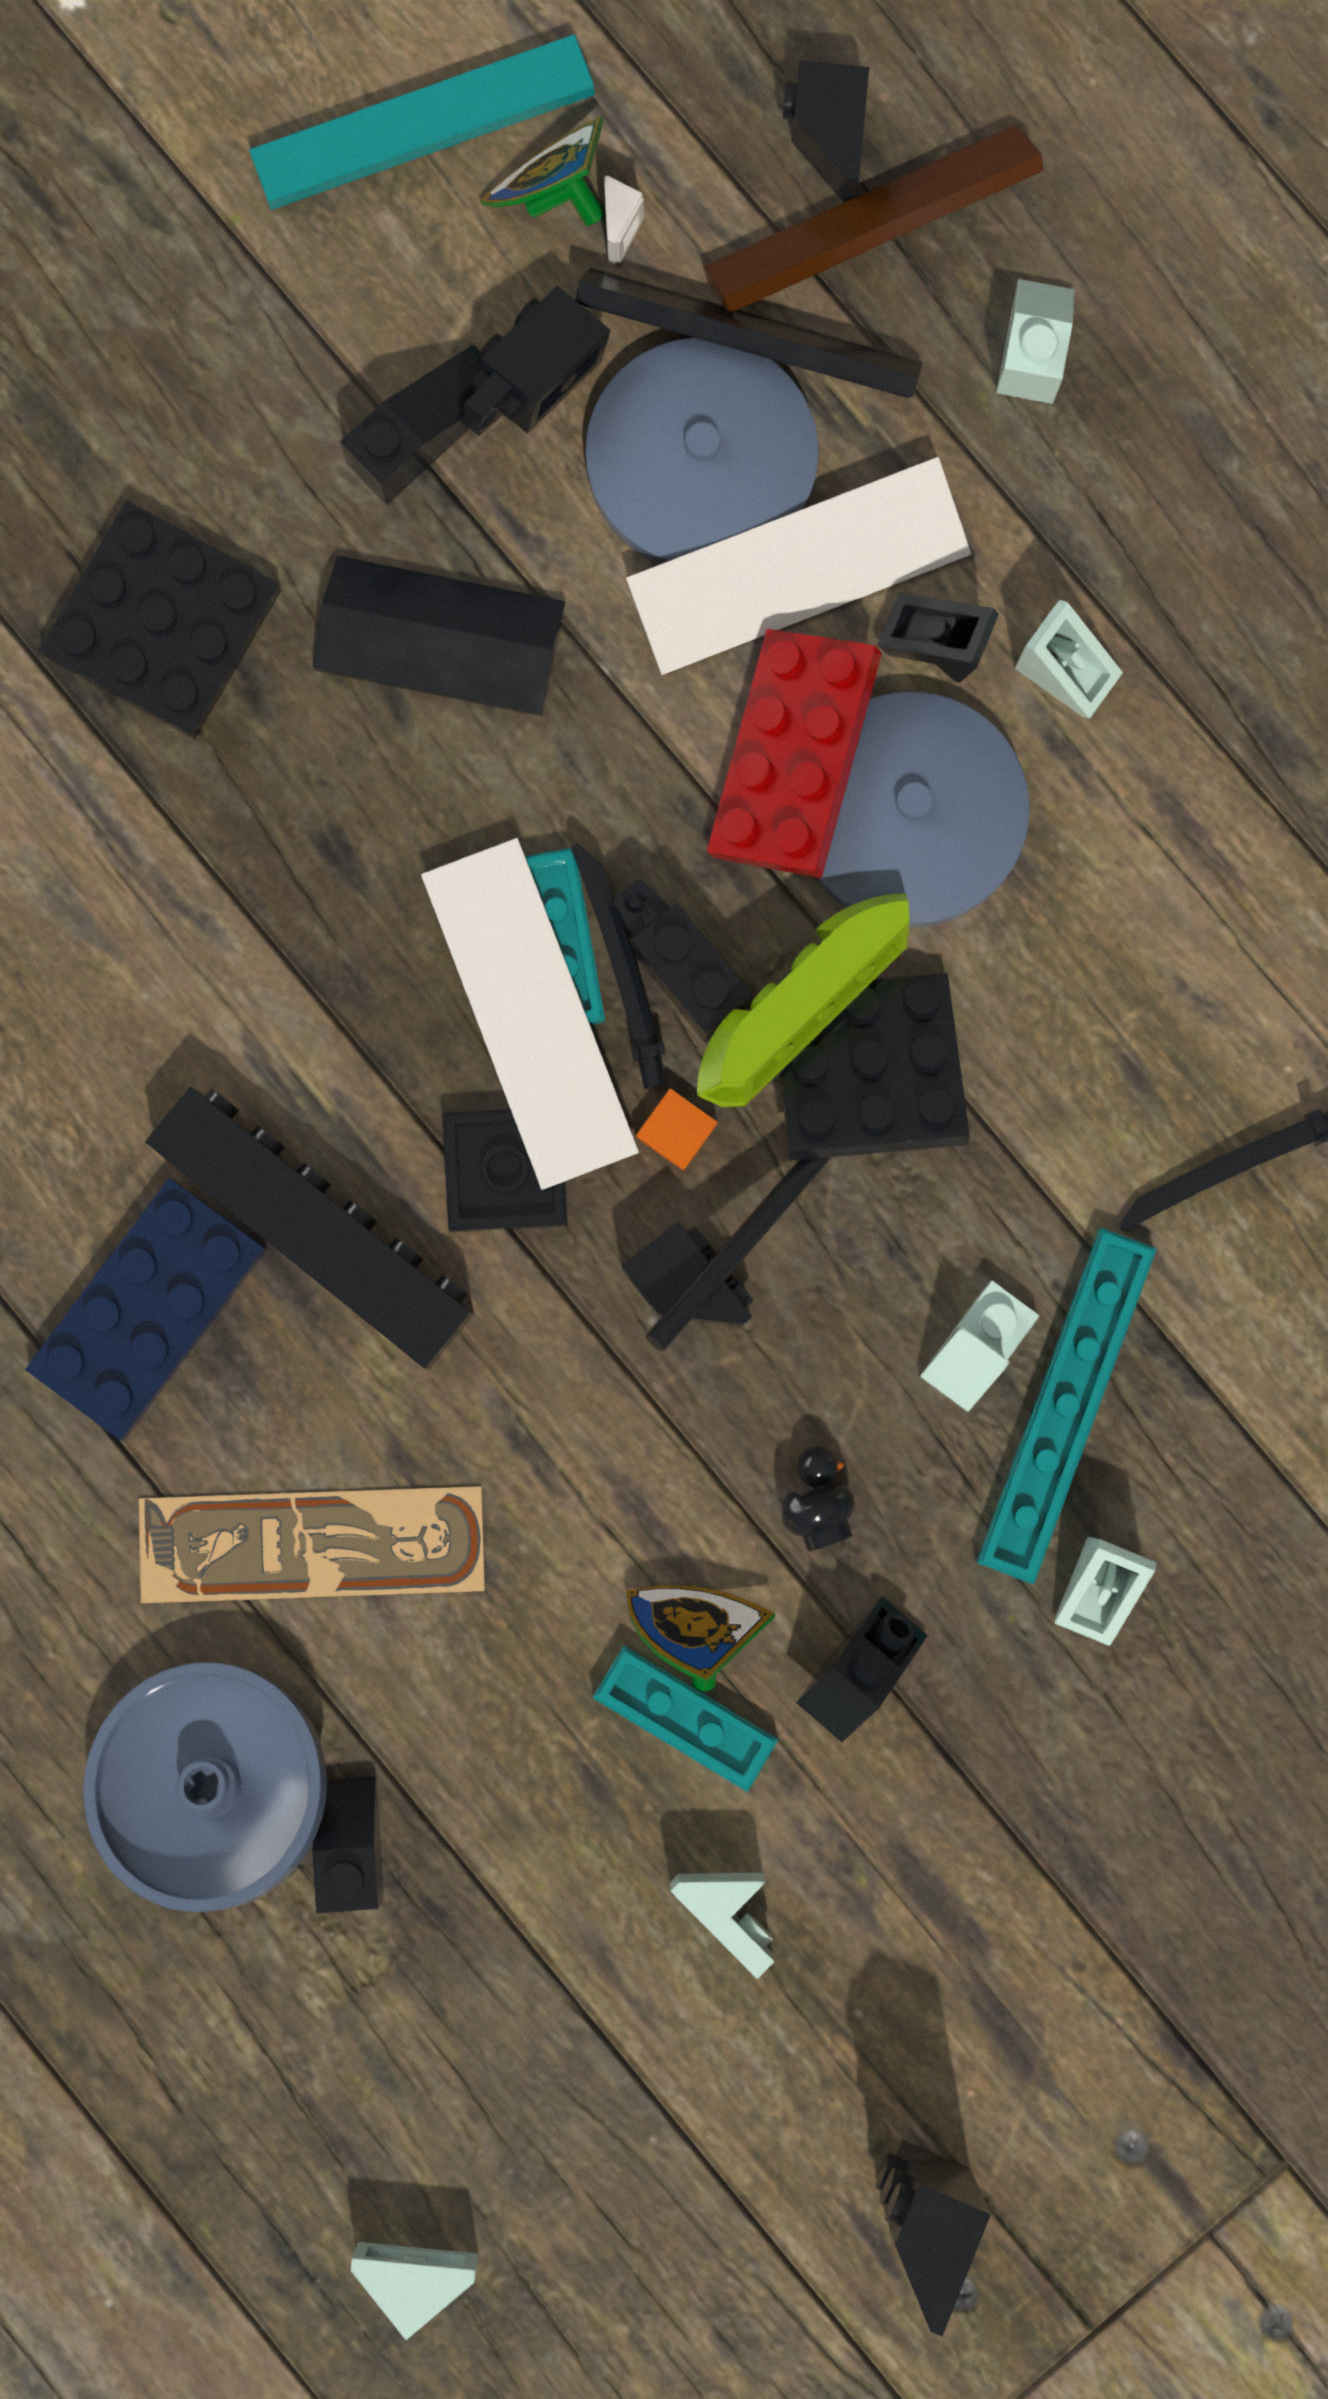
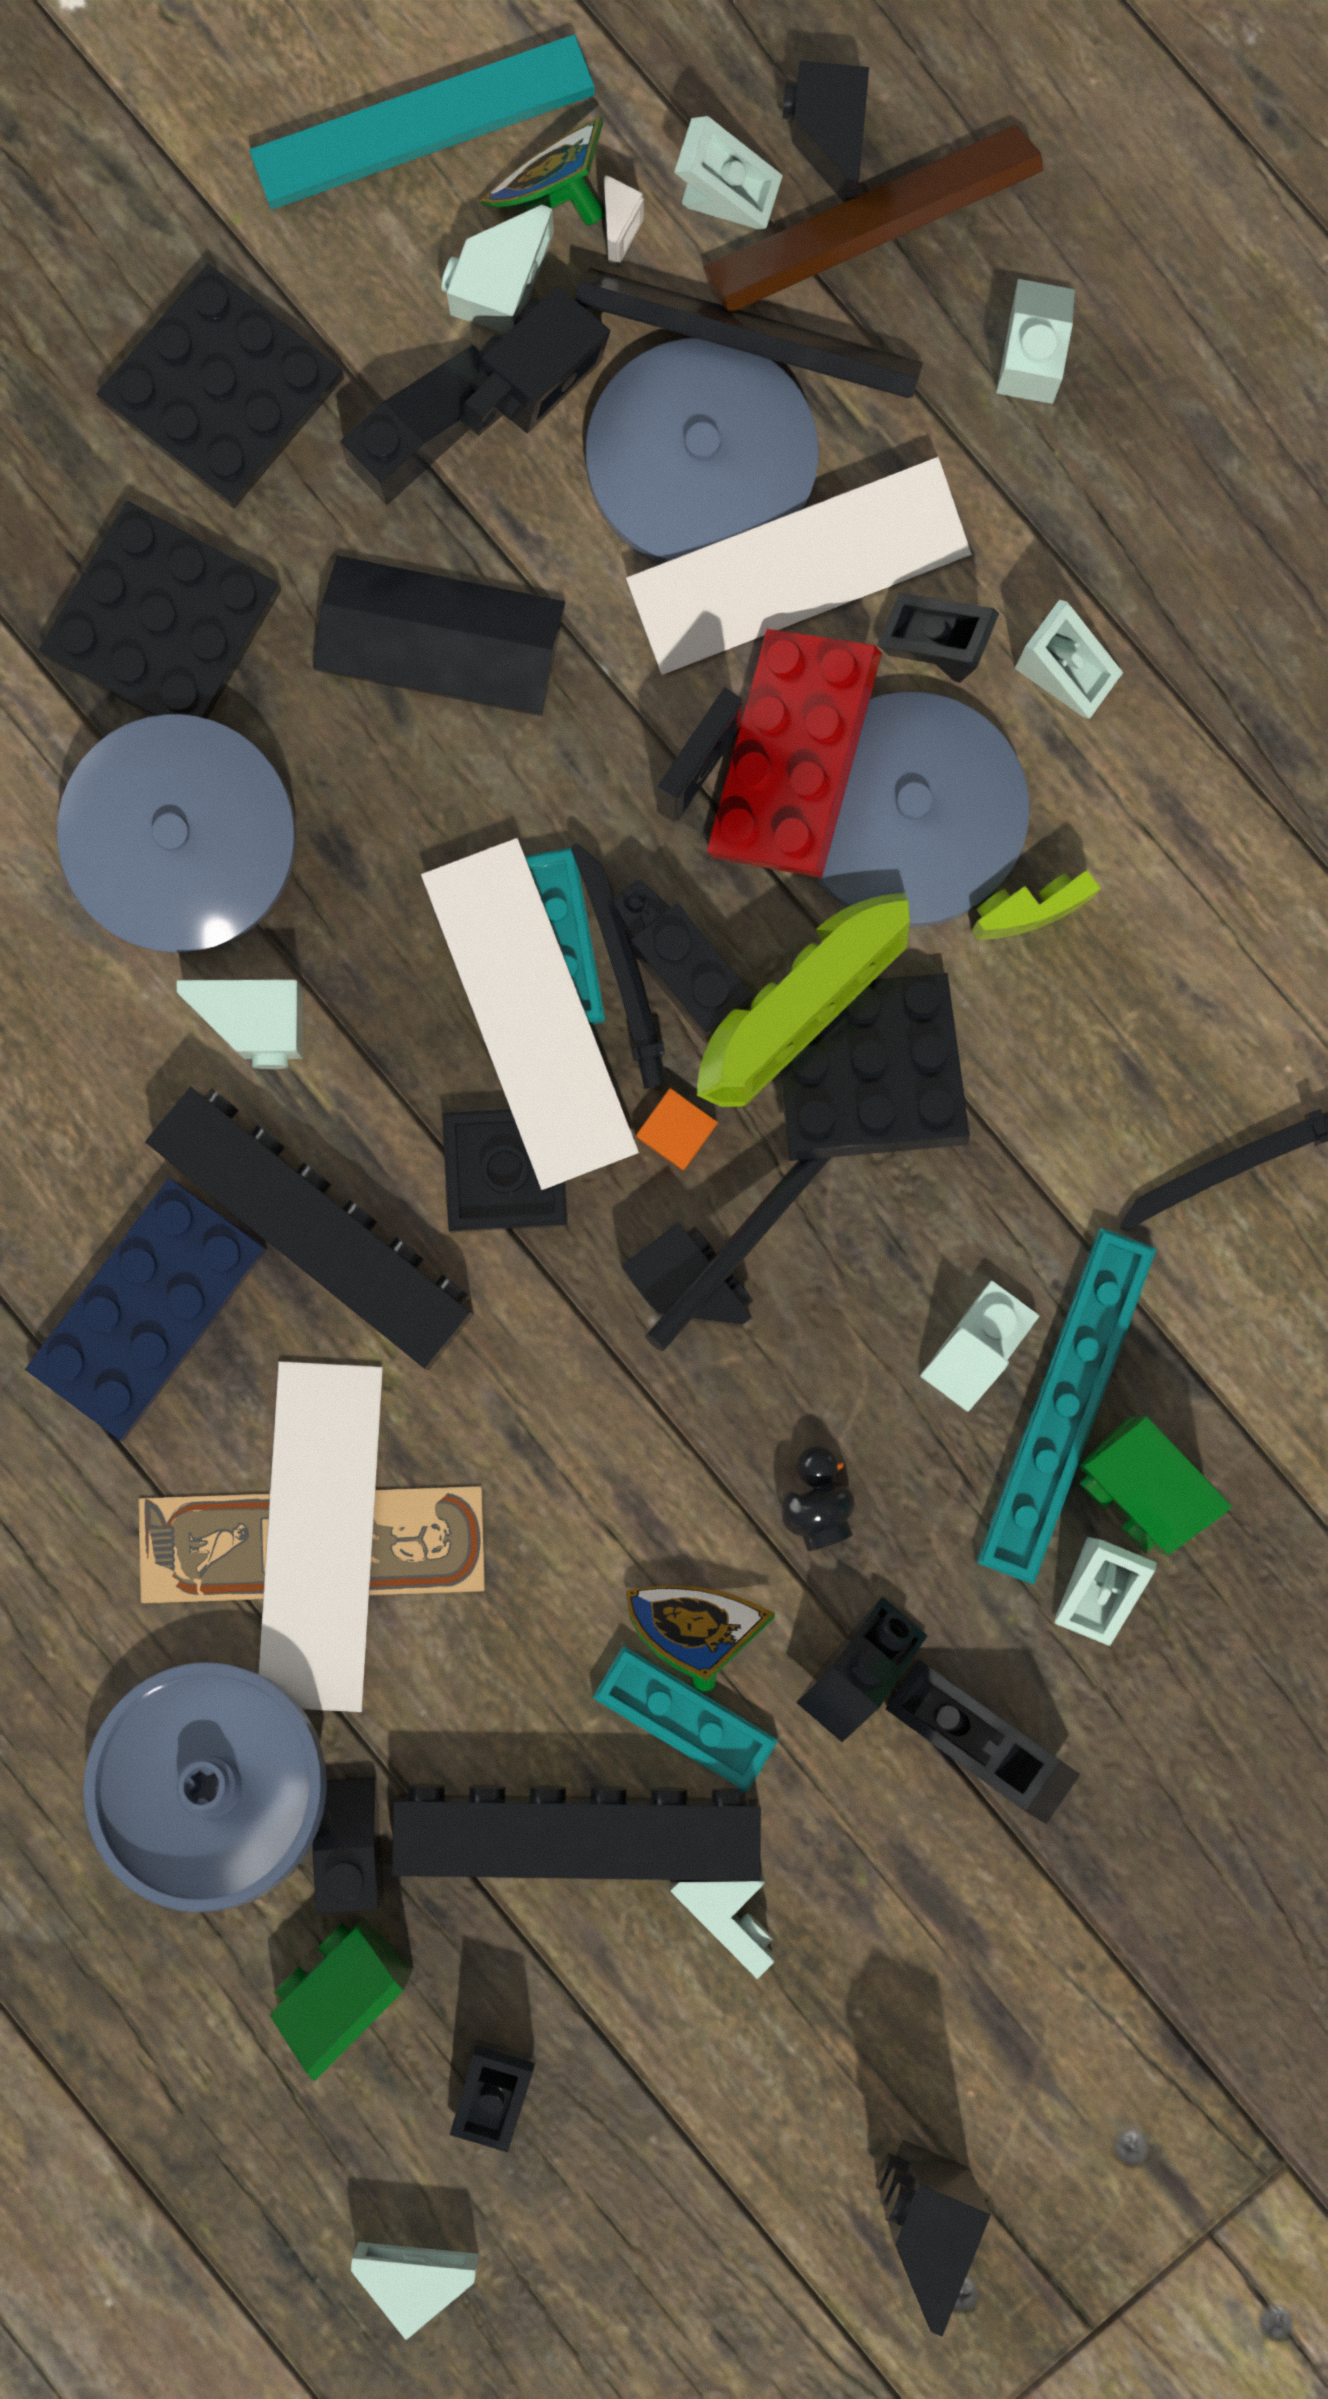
none -> sand blue dish [57,714,297,953]
none -> black plate [96,263,344,509]
none -> light aqua slope [177,980,304,1069]
none -> white sticker [259,1362,383,1712]
none -> green slope [269,1917,414,2082]
none -> black brick [392,1784,761,1881]
none -> light aqua slope [441,205,554,334]
none -> black slope [449,2040,536,2153]
none -> black tile [657,687,743,823]
none -> light aqua slope [674,116,783,229]
none -> black slope [885,1660,1080,1824]
none -> lime slope [971,870,1101,940]
none -> green slope [1077,1416,1232,1555]

